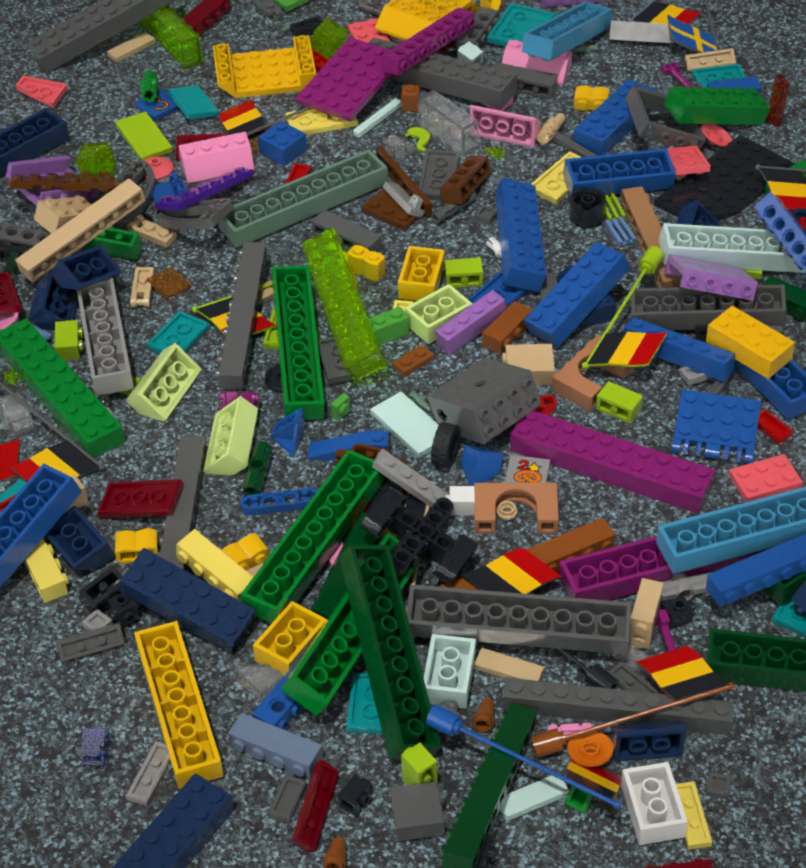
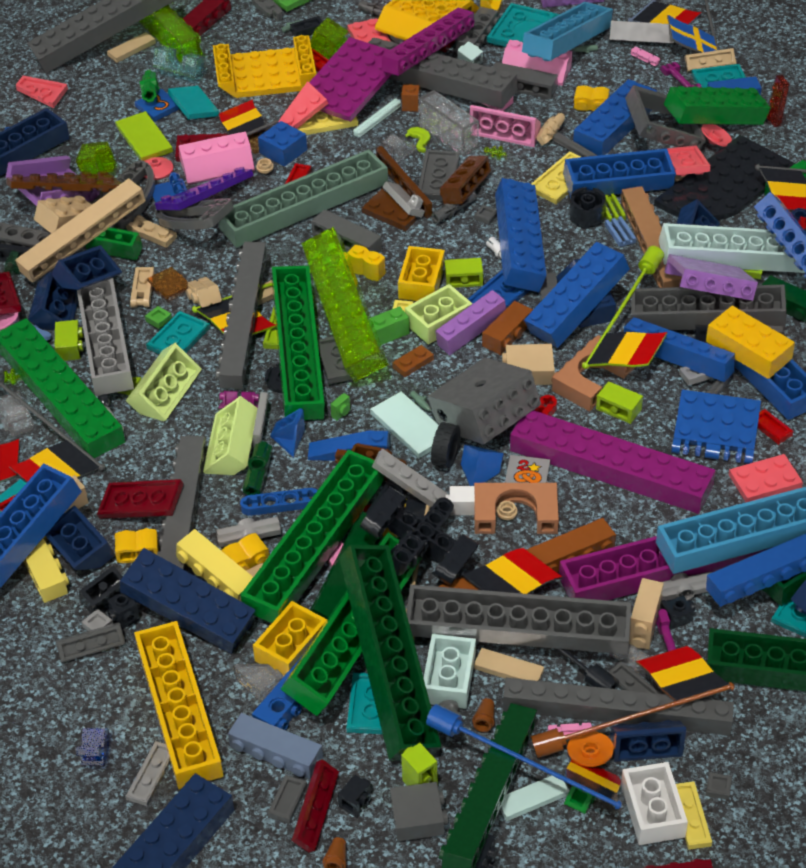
none -> bright green plate [145,306,172,329]
none -> clear light blue arch [153,45,205,80]
none -> tan brick [186,277,222,308]
none -> light grey piece [216,517,281,547]
none -> light grey tile [253,392,268,448]
none -> tan plate [256,158,274,174]
none -> coral wing [278,81,329,129]
none -> bright pink axle [631,47,660,66]

